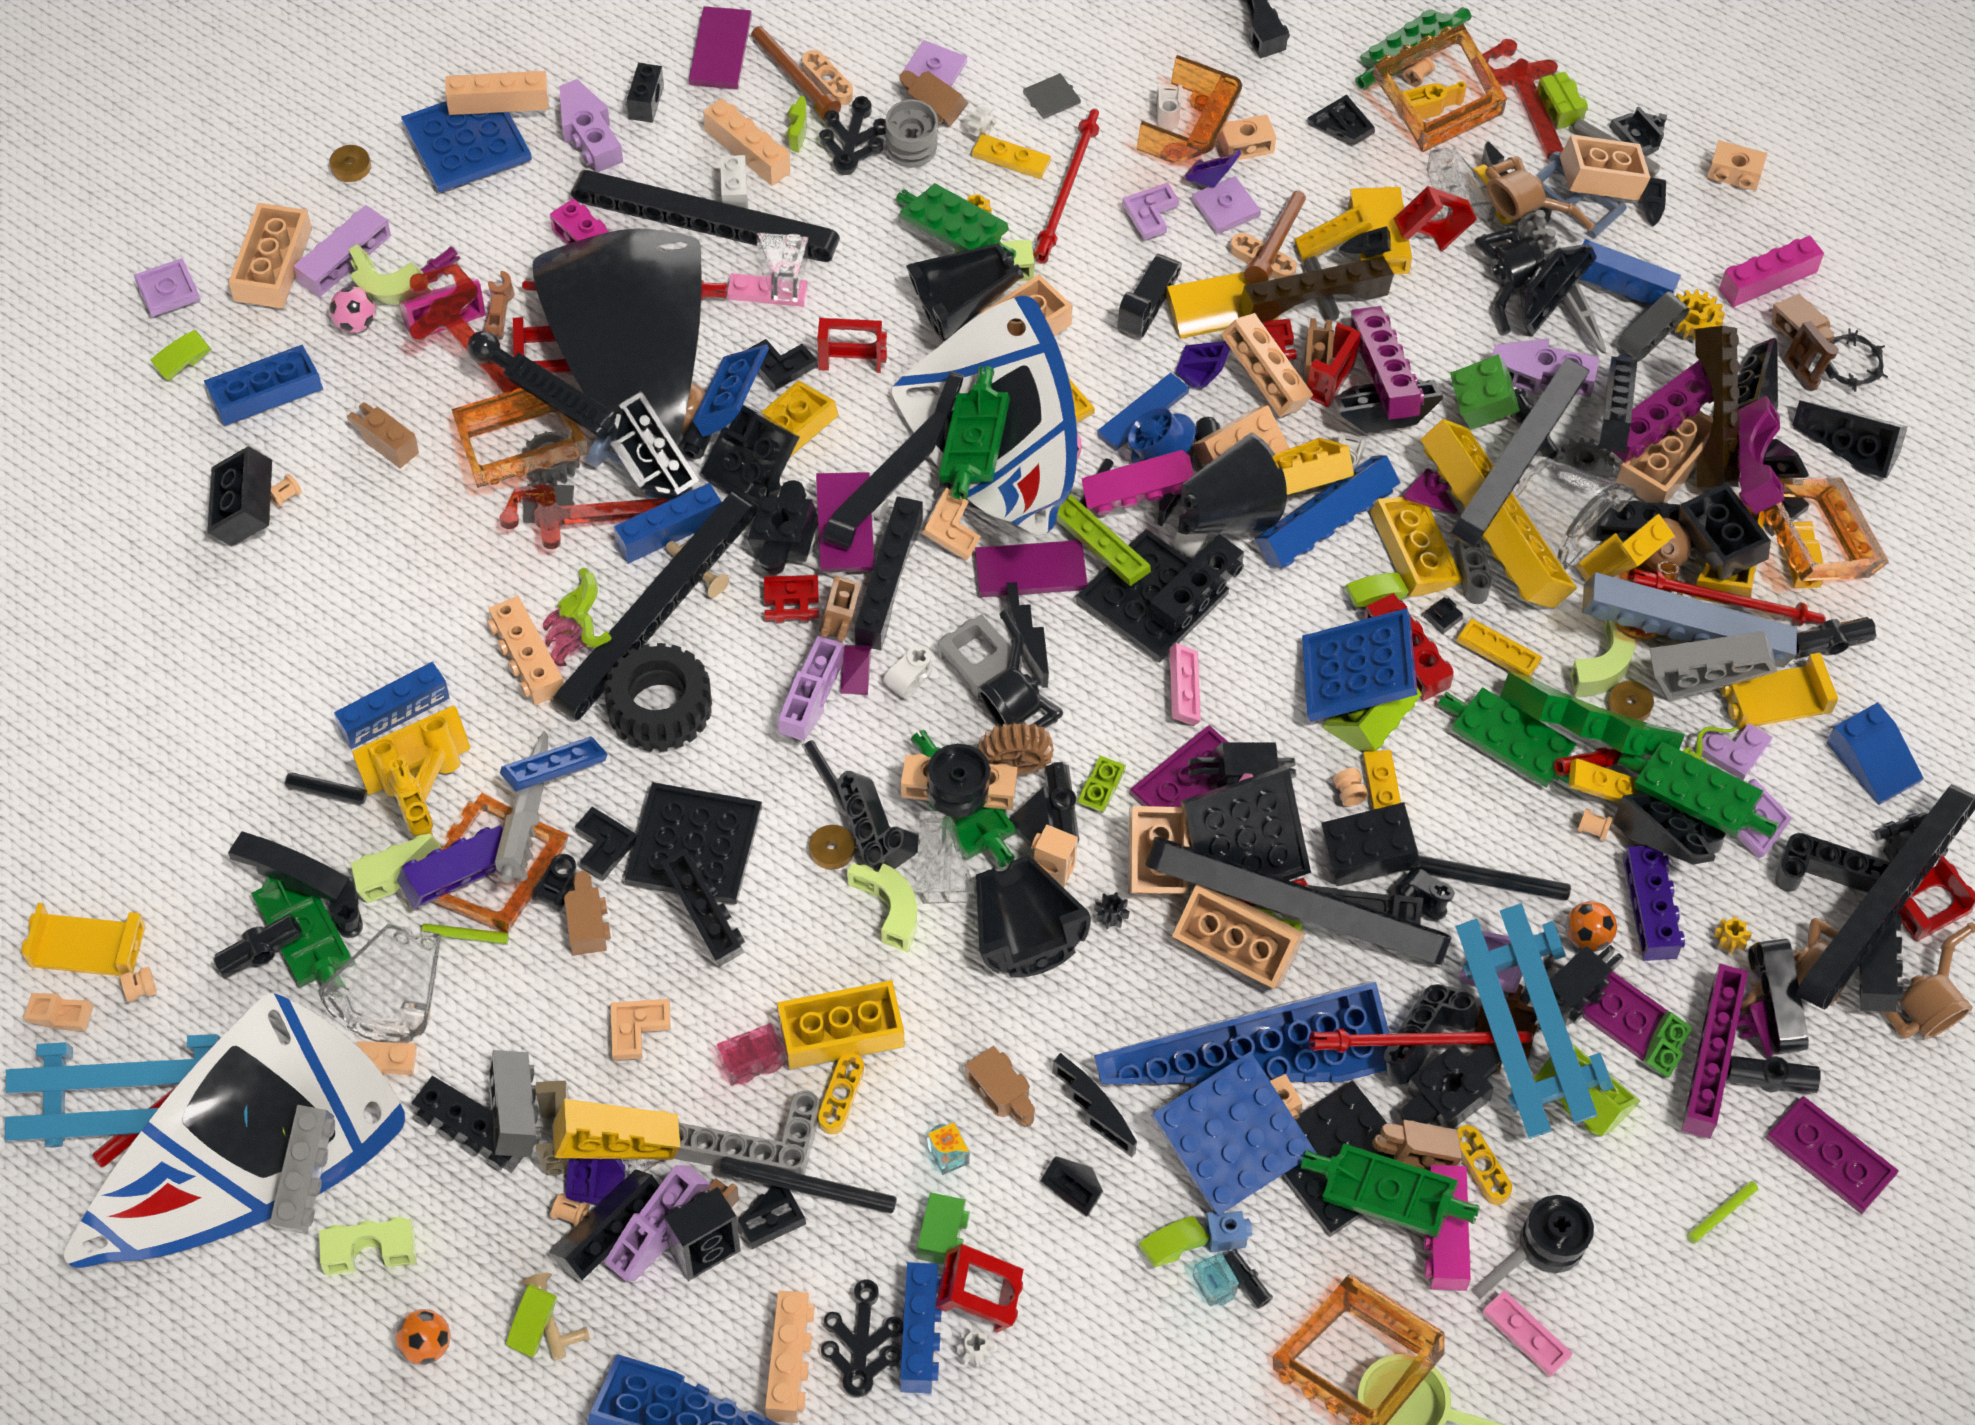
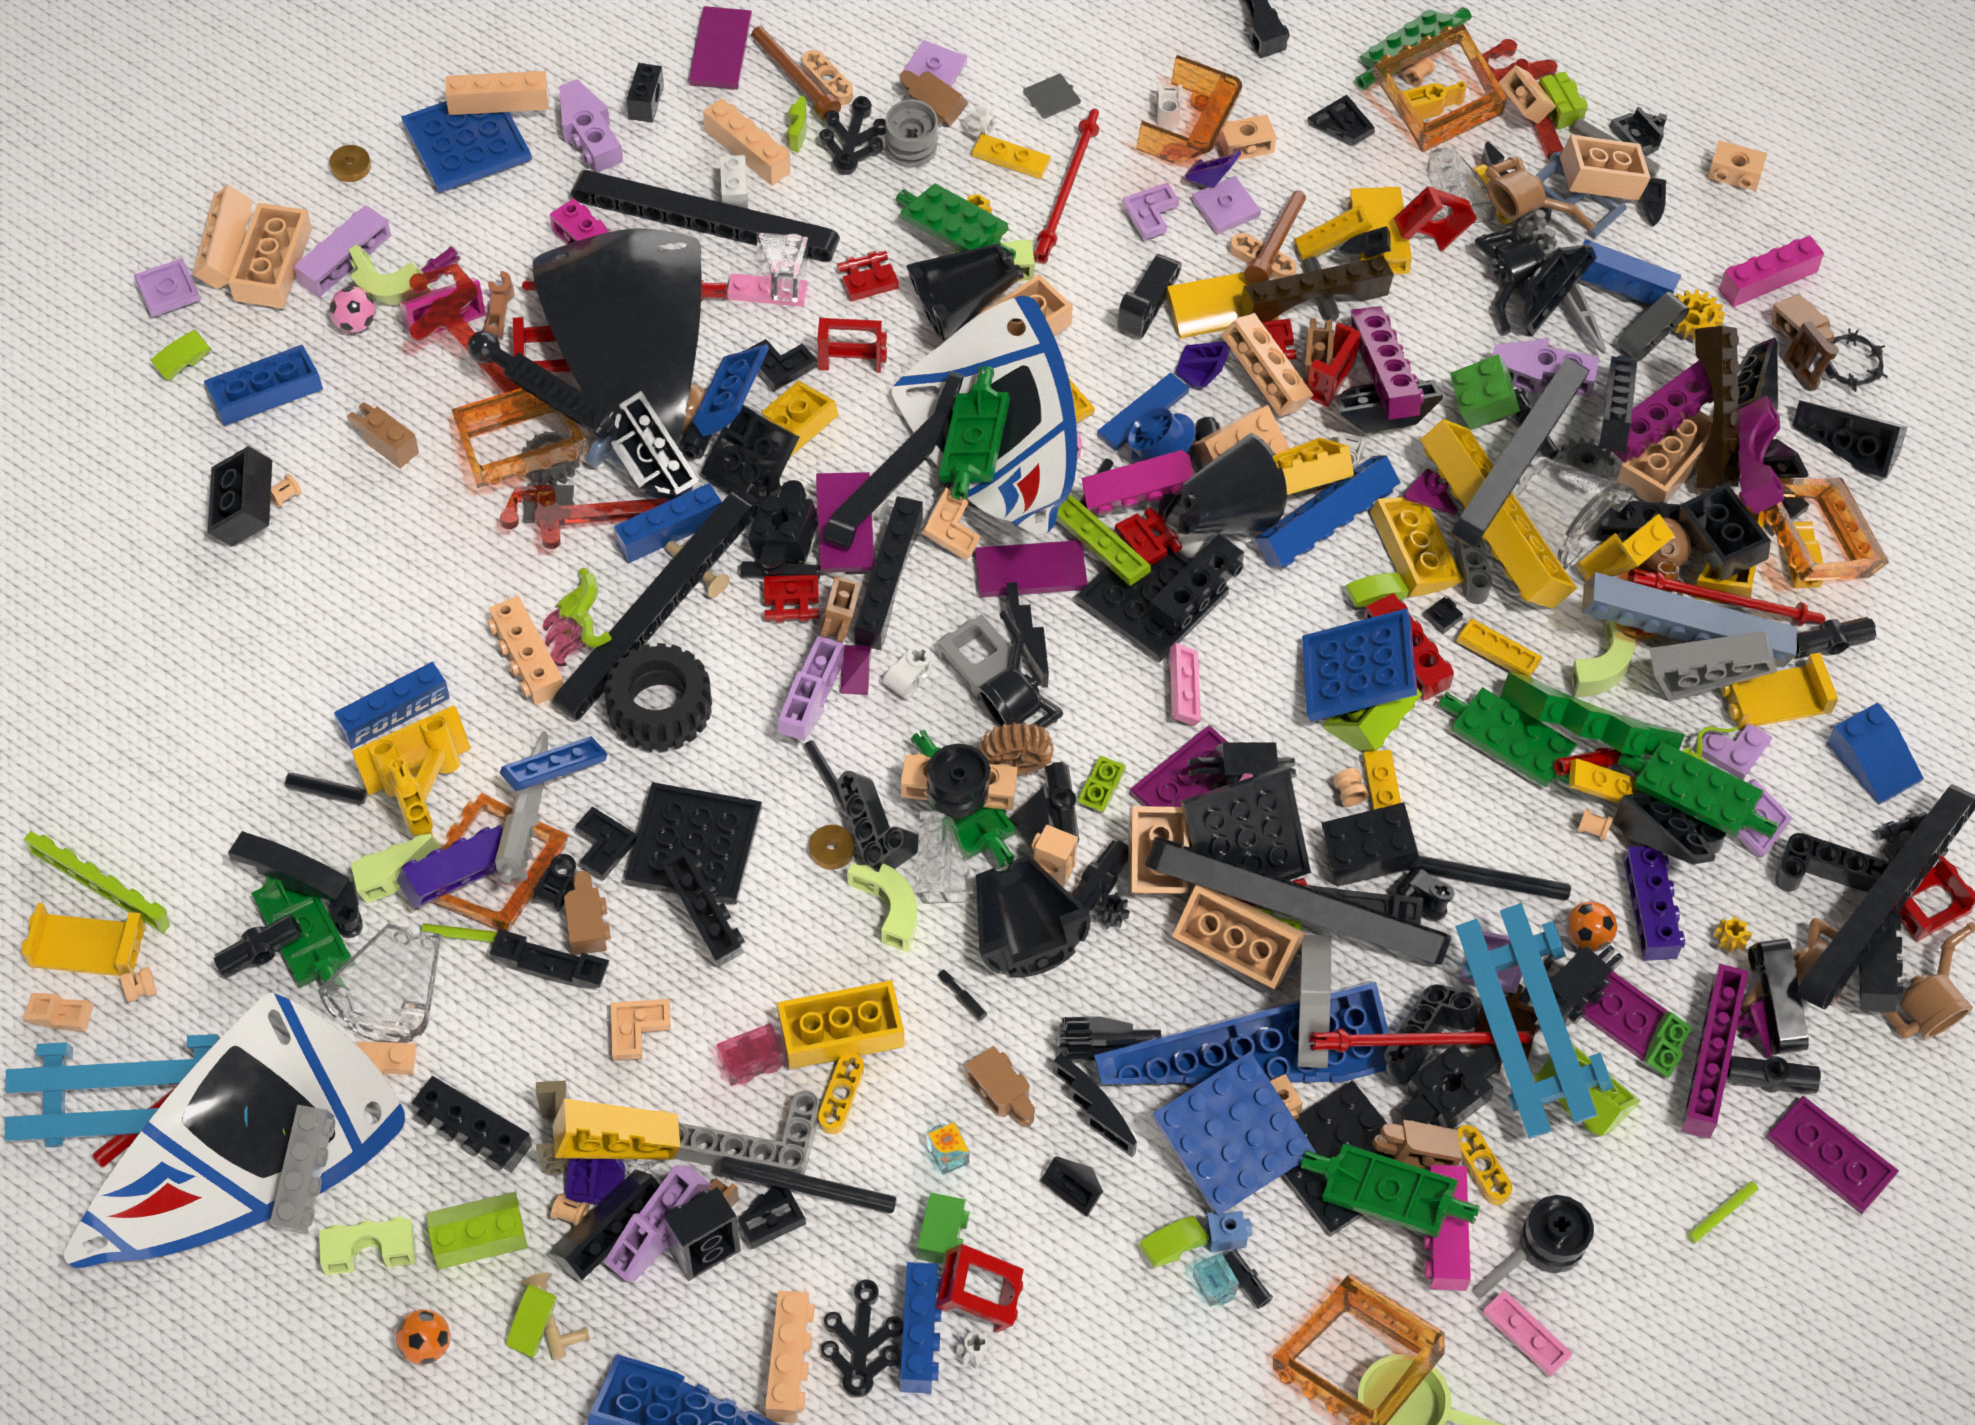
brick [488,1050,540,1157] -> none
pearl gold piece [1608,681,1654,721] -> none
none -> lime plate [23,831,171,934]
none -> light nougat brick [192,185,253,290]
none -> lime slope [427,1191,528,1270]
none -> black slope [489,929,610,988]
none -> black axle [740,561,821,580]
none -> red plate [837,251,899,302]
none -> black piece [938,969,988,1021]
none -> black piece [1056,1016,1161,1061]
none -> black piece [1071,840,1128,914]
none -> red plate [1115,508,1183,565]
none -> light grey beam [1298,935,1332,1068]
none -> light nougat brick [1498,65,1556,124]

